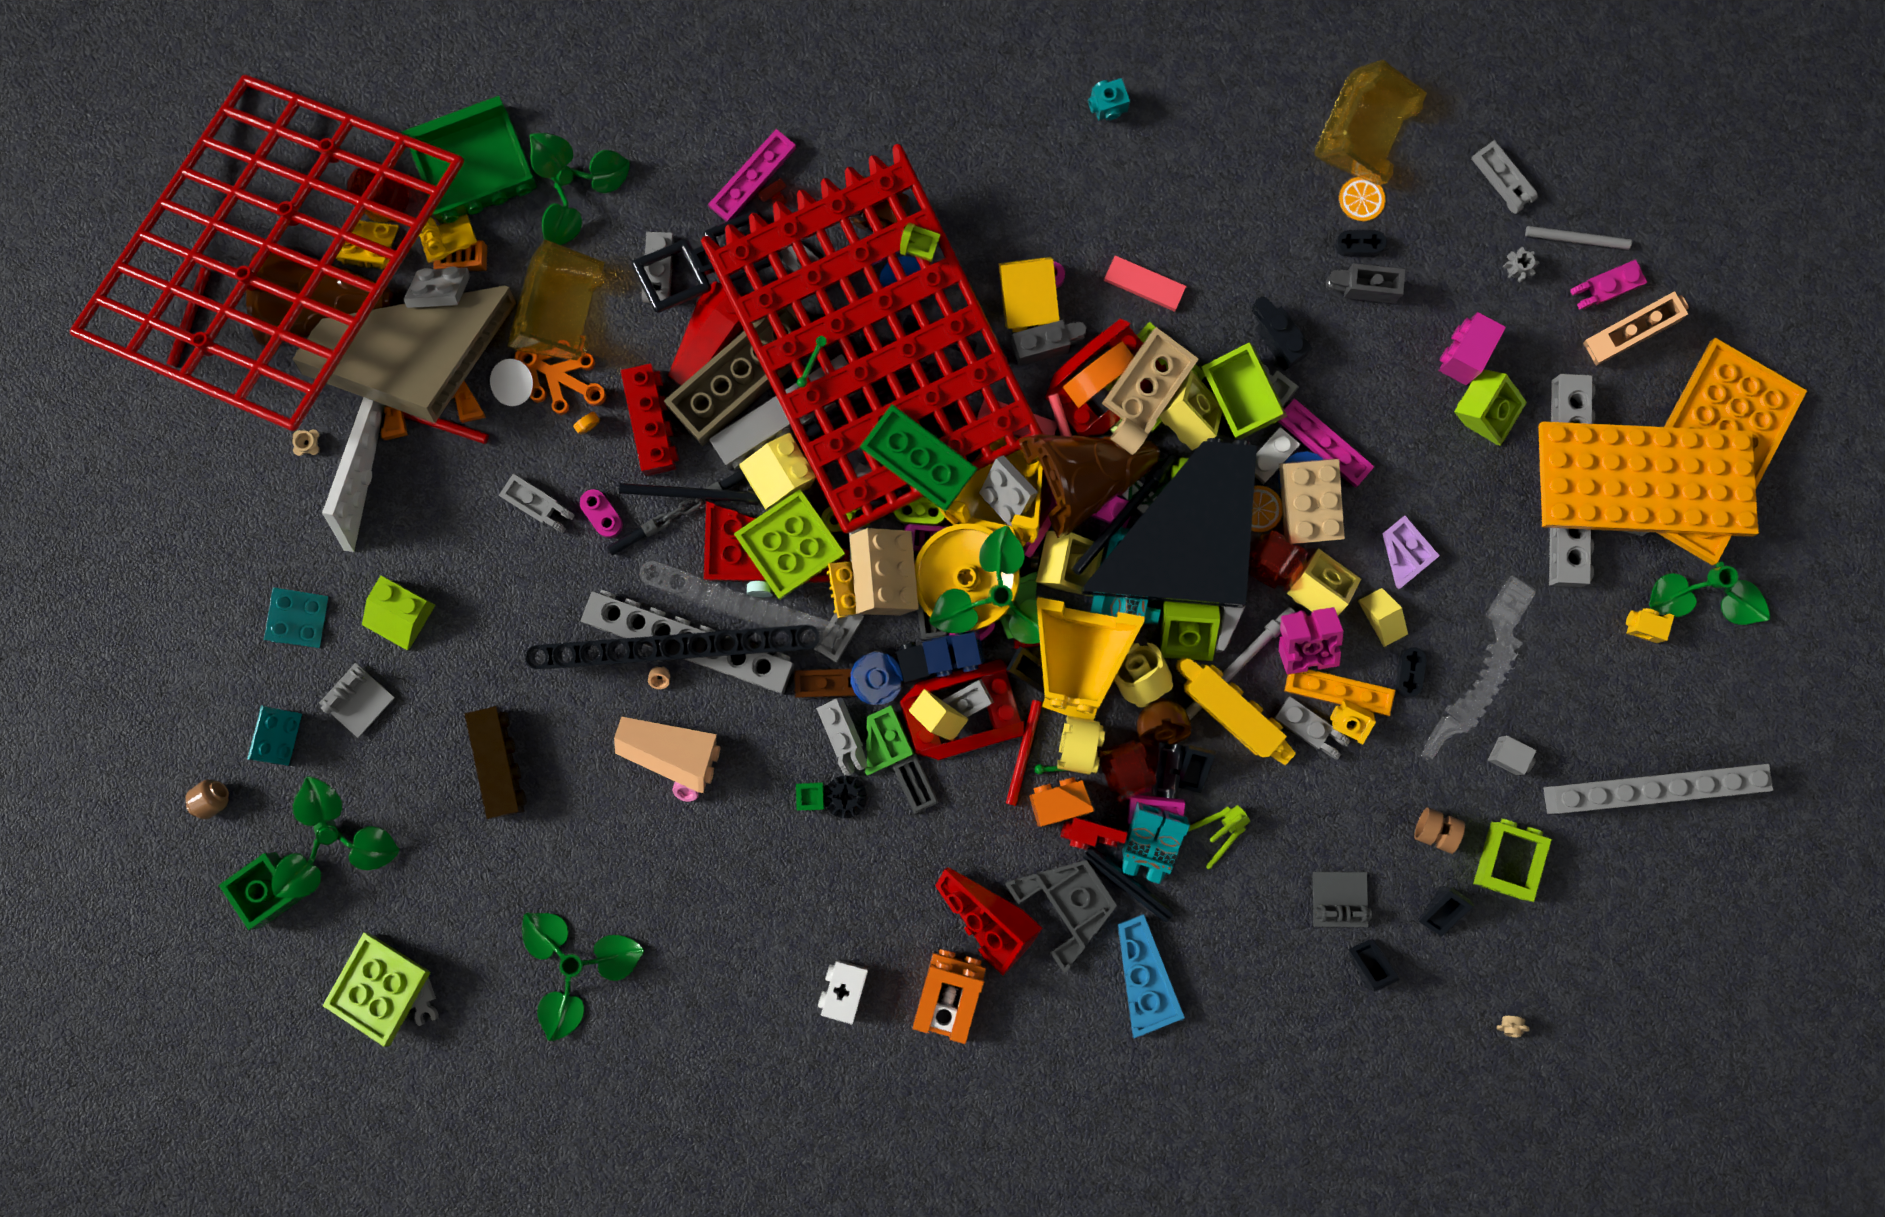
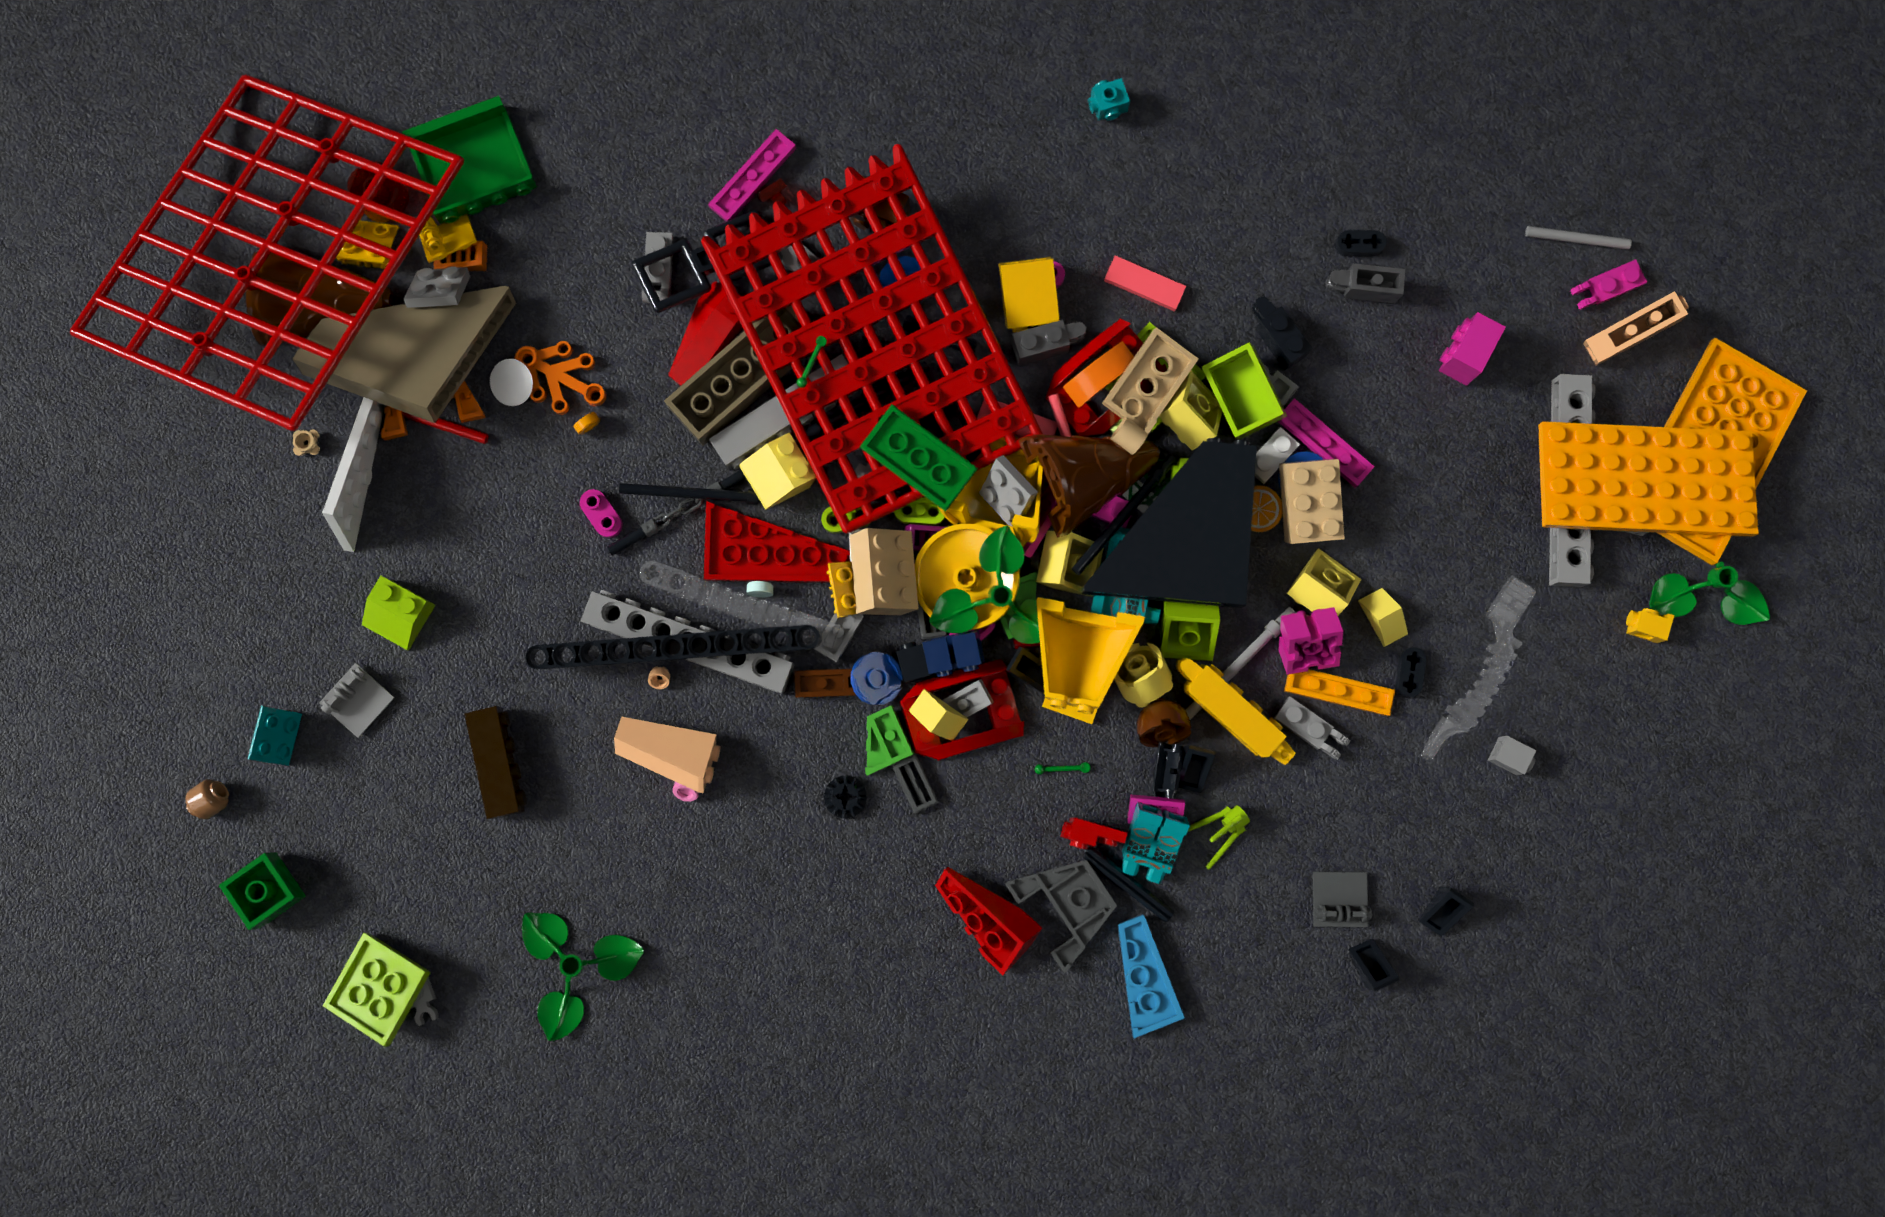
red bar [166,267,211,368] -> none
teal hinge [264,587,328,648] -> none
green plant [272,776,399,898] -> none
light grey hinge [498,474,575,534] -> none
clear yellow windscreen [508,240,606,361] -> none
green plant [530,133,630,247] -> none
red brick [620,363,679,476] -> none
lime plate [734,489,845,600] -> none
green plate [796,783,824,811] -> none
light grey hinge [816,697,868,776] -> none
white brick [818,959,869,1024] -> none
lime tile [900,223,940,262] -> none
orange brick [912,949,986,1044] -> none
red bar [1006,700,1043,806] -> none
orange slope [1029,777,1094,827] -> none
light yellow brick [1057,716,1105,775] -> none
clear red brick [1100,740,1156,802] -> none
light grey slope [1215,601,1247,653] -> none
clear red brick [1249,531,1308,592] -> none
clear yellow windscreen [1315,59,1427,185] -> none
yellow brick [1330,699,1376,744] -> none
light orange sticker [1339,177,1385,221] -> none
lavender wing [1382,516,1439,589] -> none
medium nougat wheel [1414,807,1465,854] -> none
lime slope [1454,369,1527,446] -> none
light grey plate [1471,140,1538,214] -> none
lime window [1473,819,1551,902] -> none
tan plate [1497,1016,1529,1037] -> none
light grey gear [1503,247,1539,282] -> none
light grey brick [1543,764,1773,814] -> none

